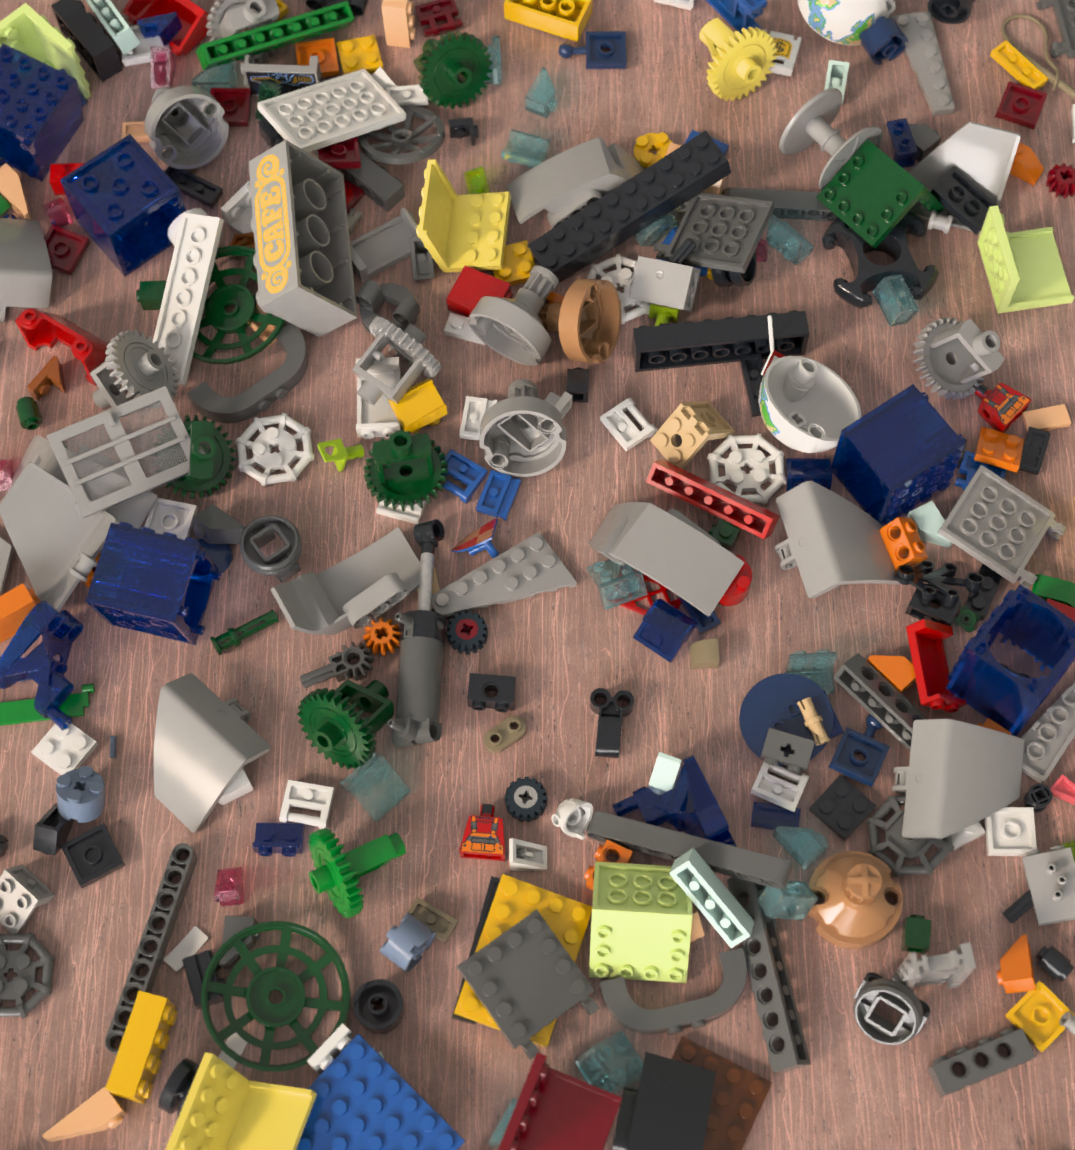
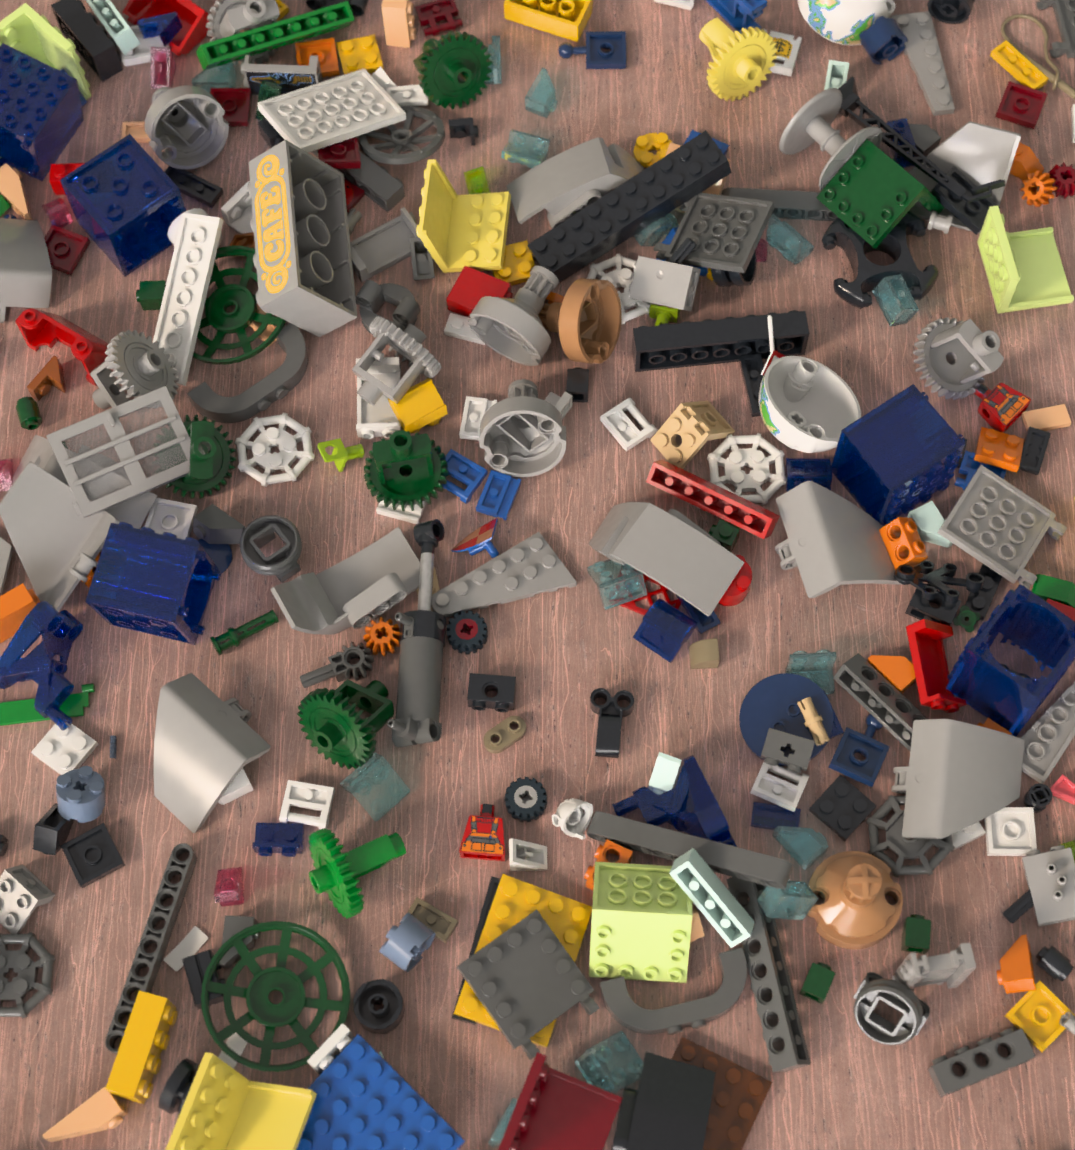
none -> dark green brick [799,962,836,1004]
none -> black piece [838,76,1005,203]
none -> orange gear [1019,171,1057,207]

